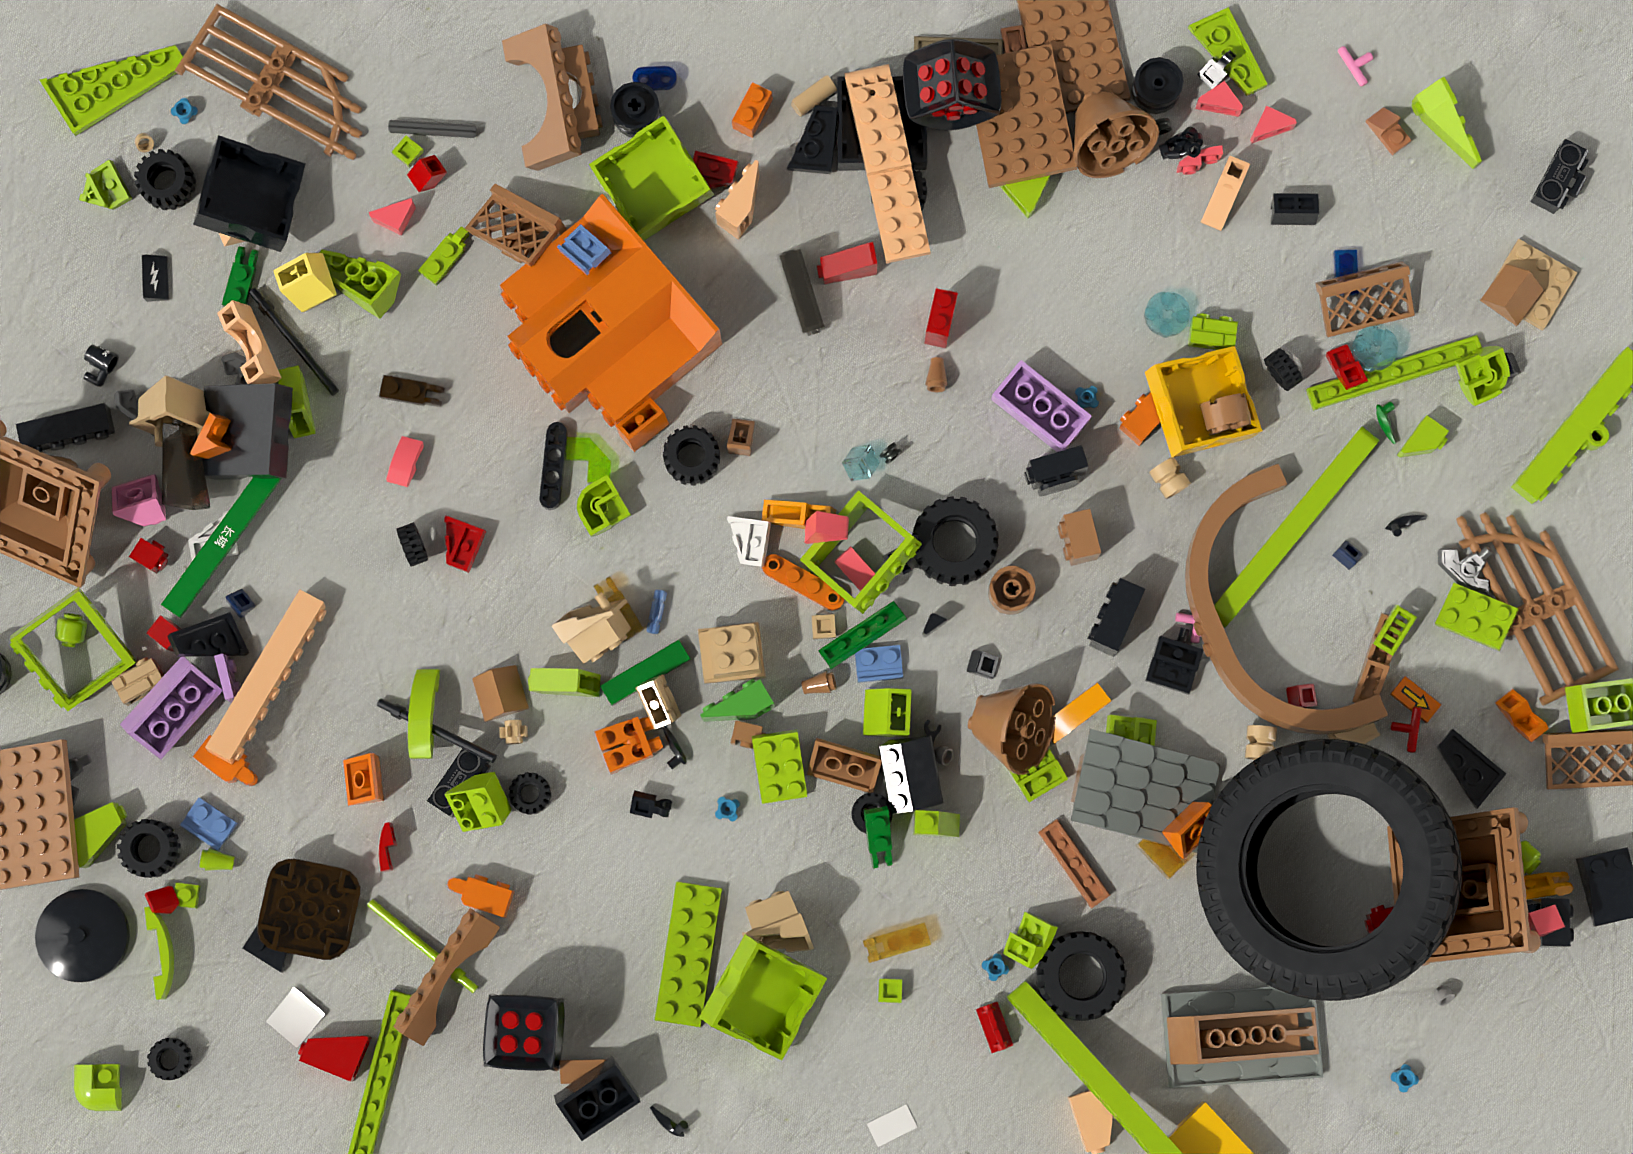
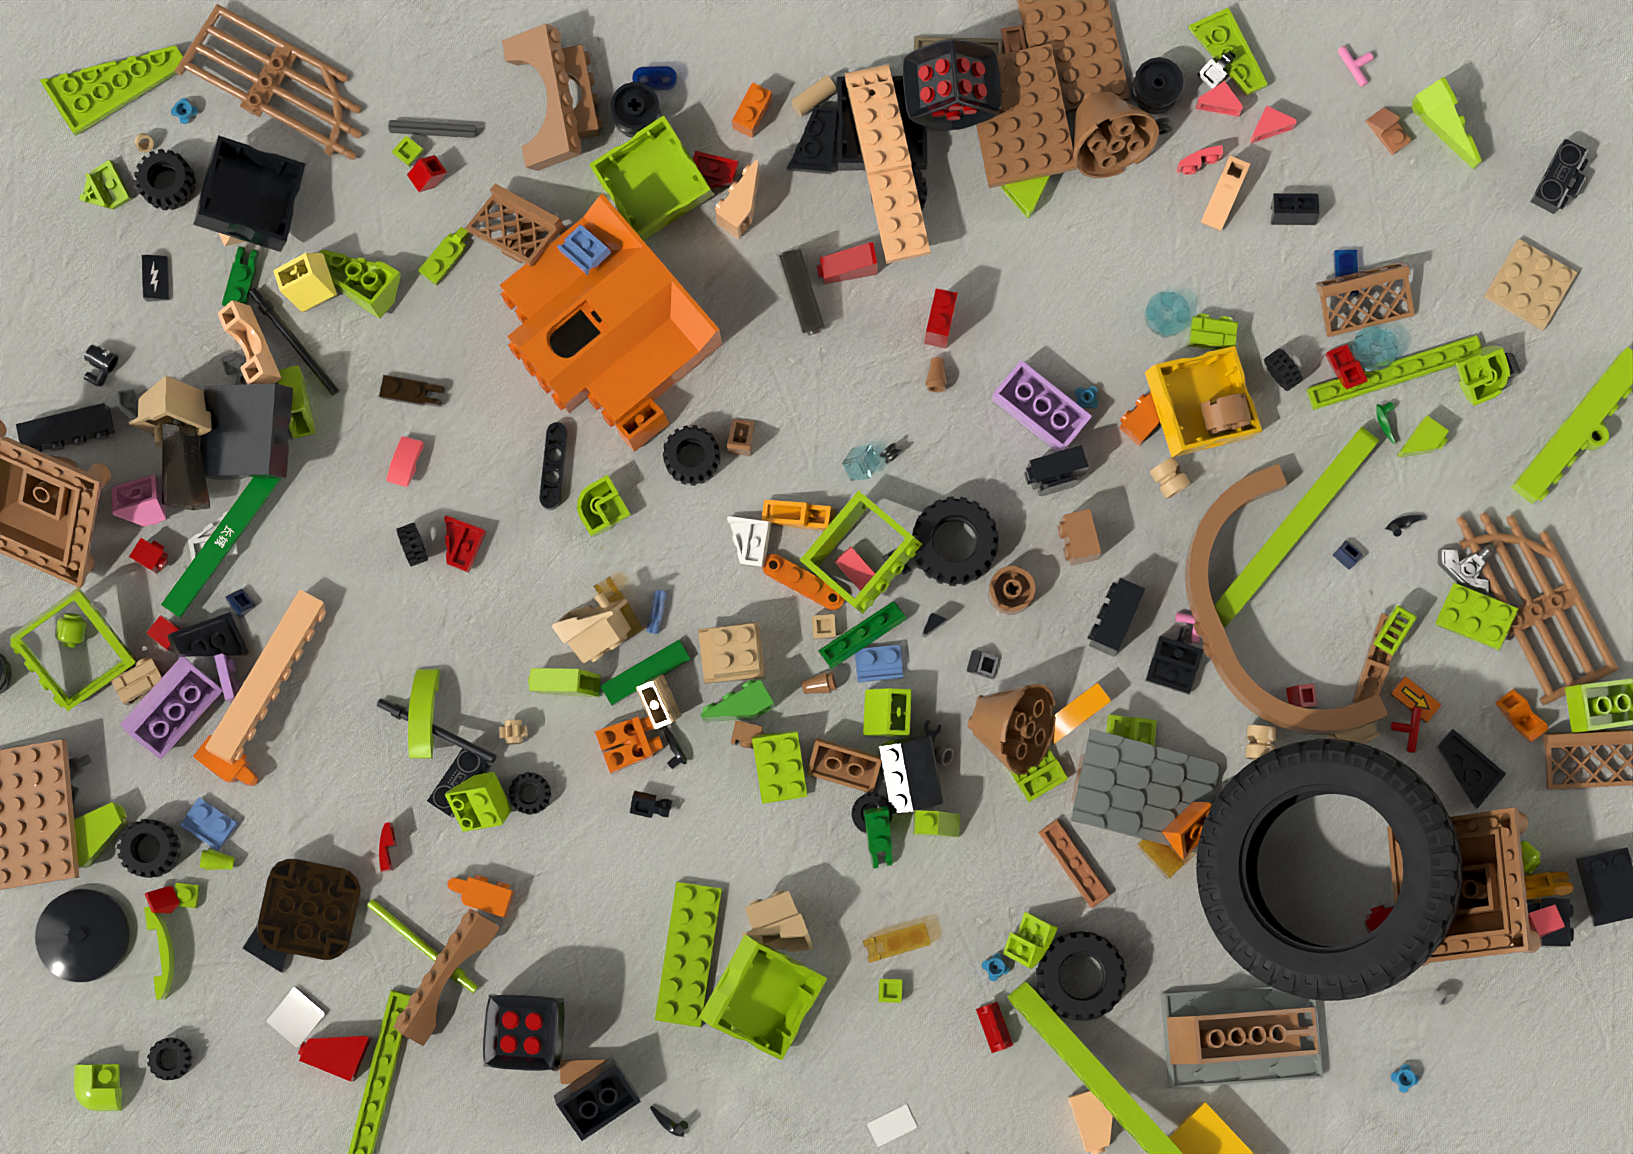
orange slope [190,413,232,459] -> none
orange slope [343,753,384,806] -> none
coral slope [369,198,416,236] -> none
medium nougat slope [472,665,529,722] -> none
clear neon green tile [566,437,612,484] -> none
dark azure plate [715,797,740,822] -> none
coral slope [804,511,849,544] -> none
black piece [1159,127,1203,160] -> none
medium nougat slope [1480,264,1543,326] -> none

